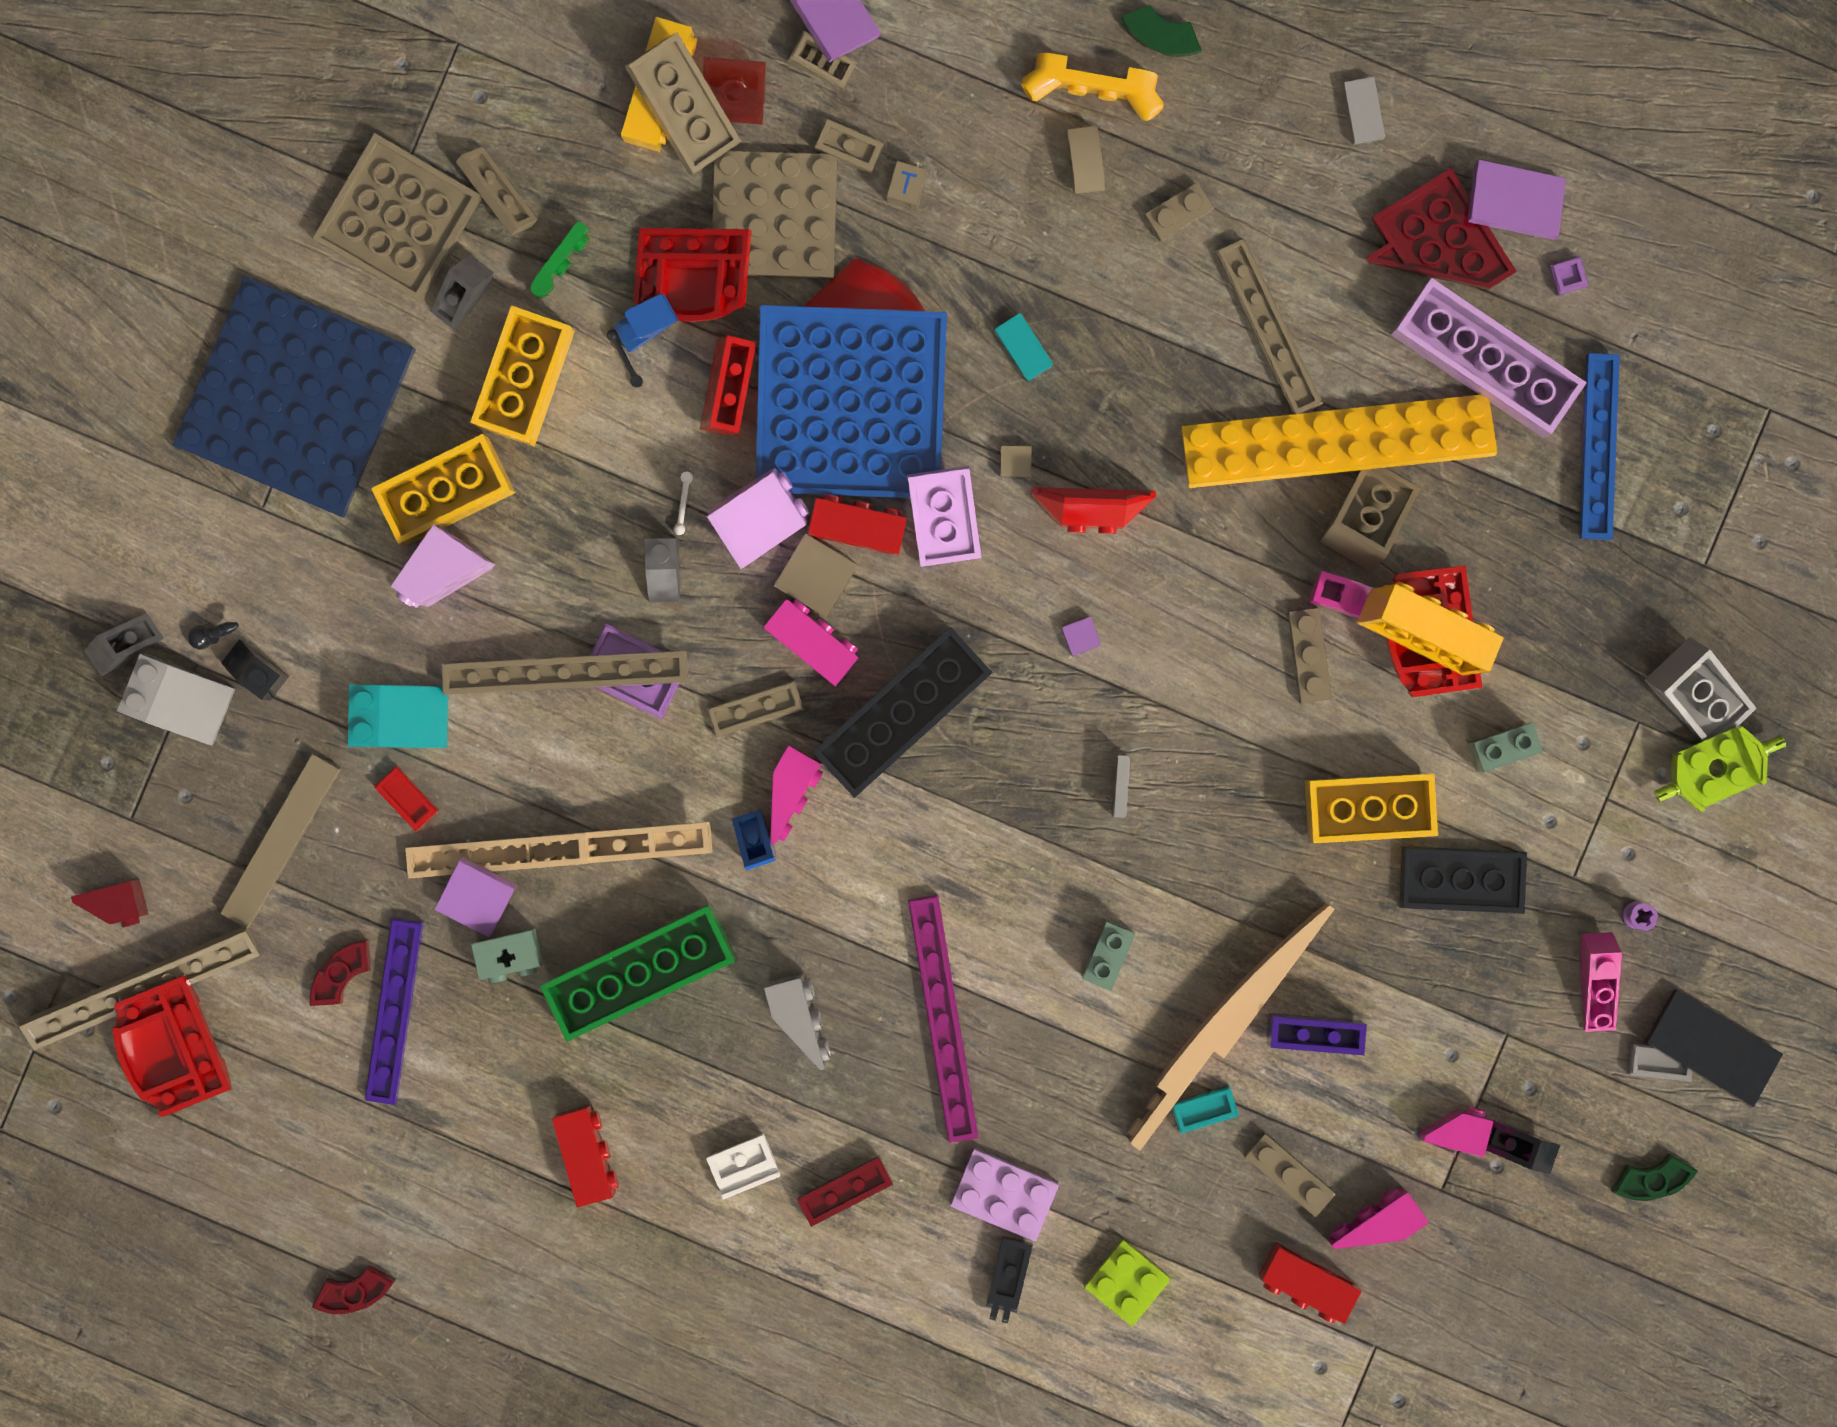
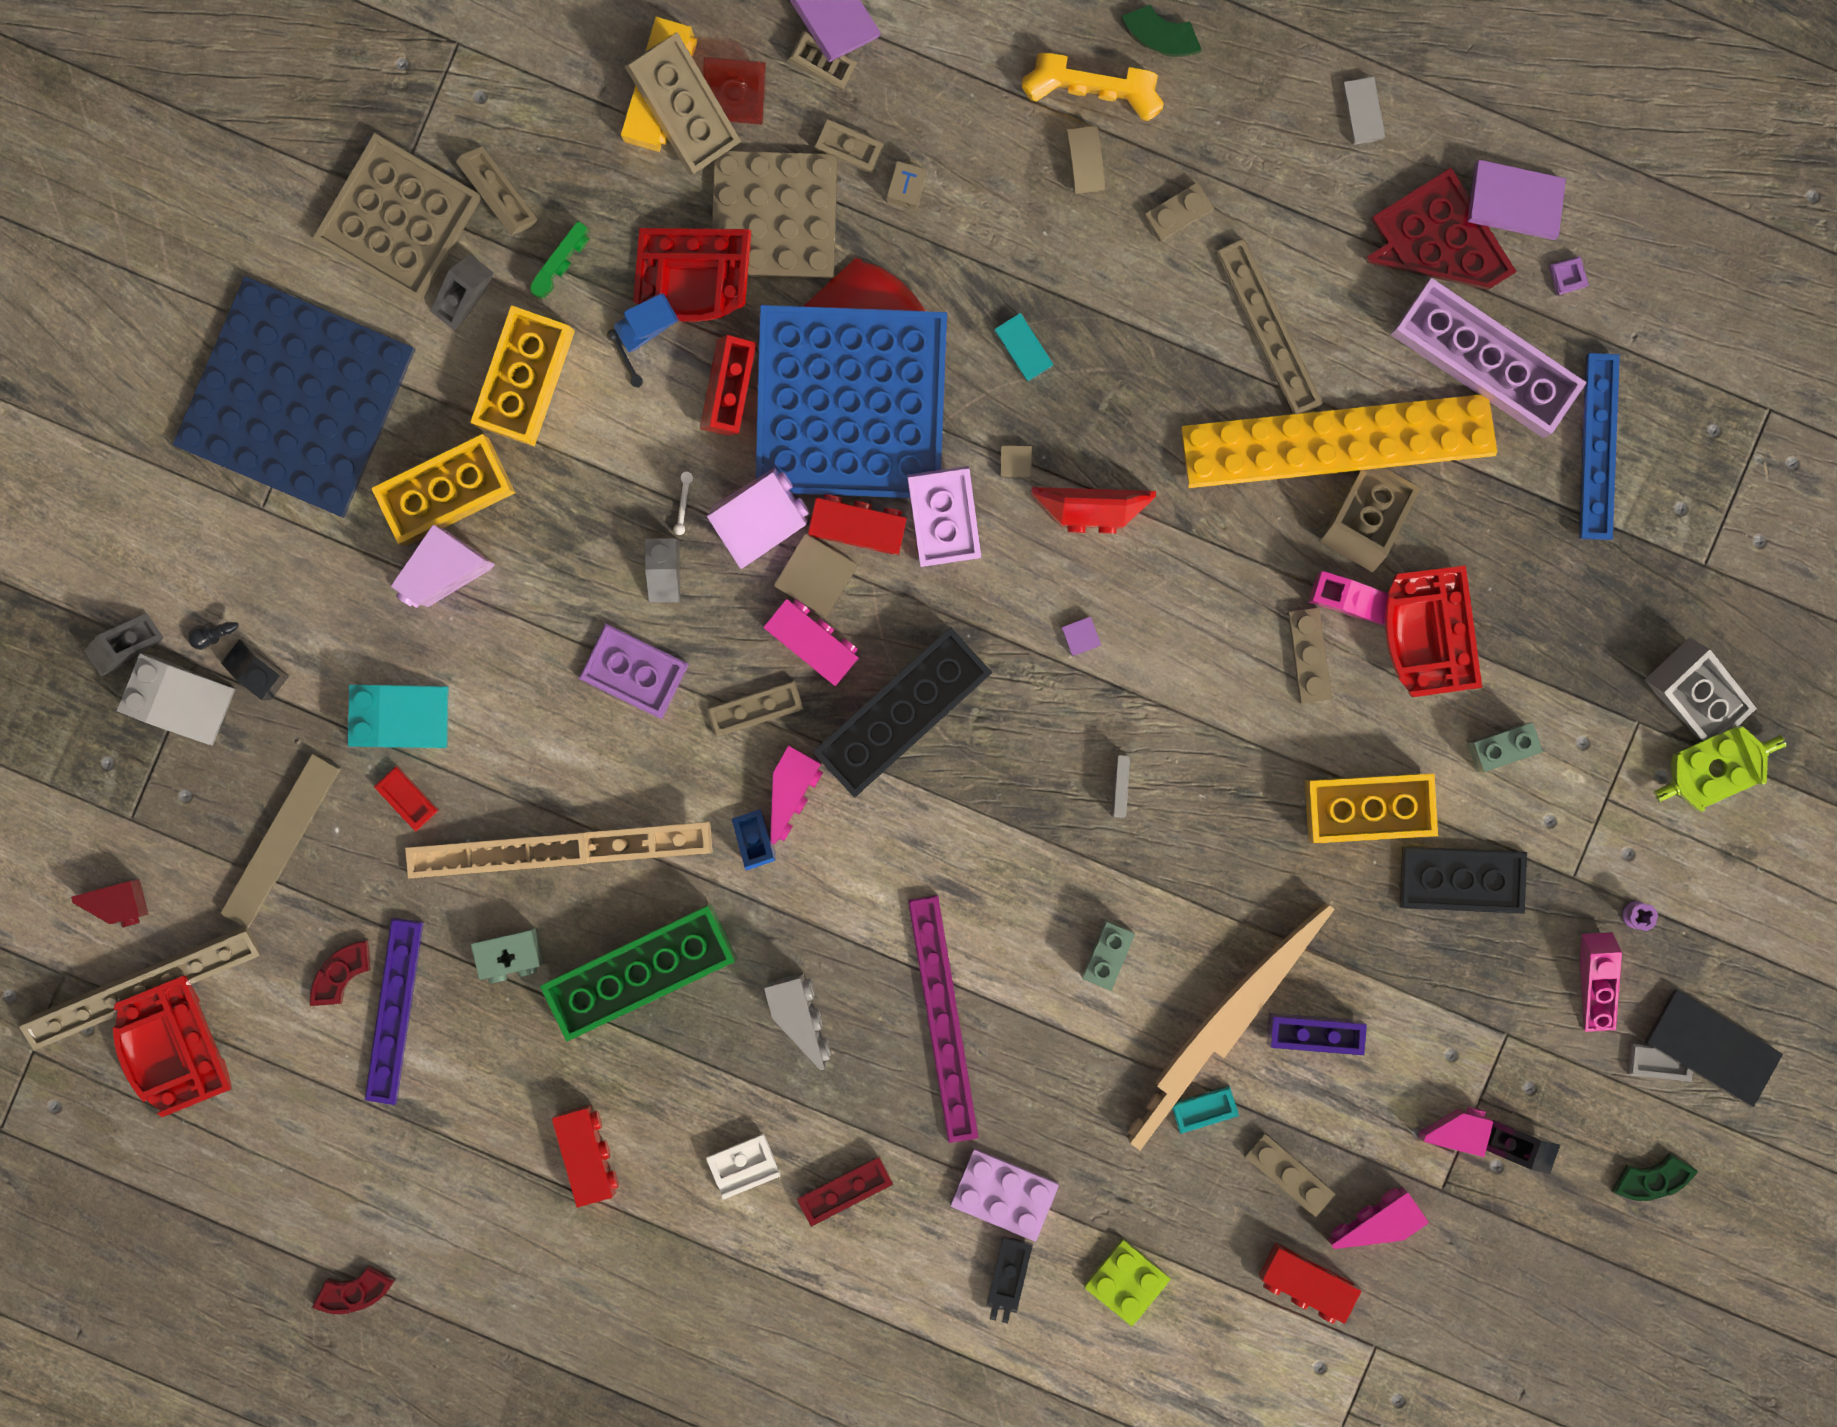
medium lavender tile [435,857,517,938] -> none
dark tan plate [442,651,688,695] -> none
yellow brick [1357,582,1504,675] -> none

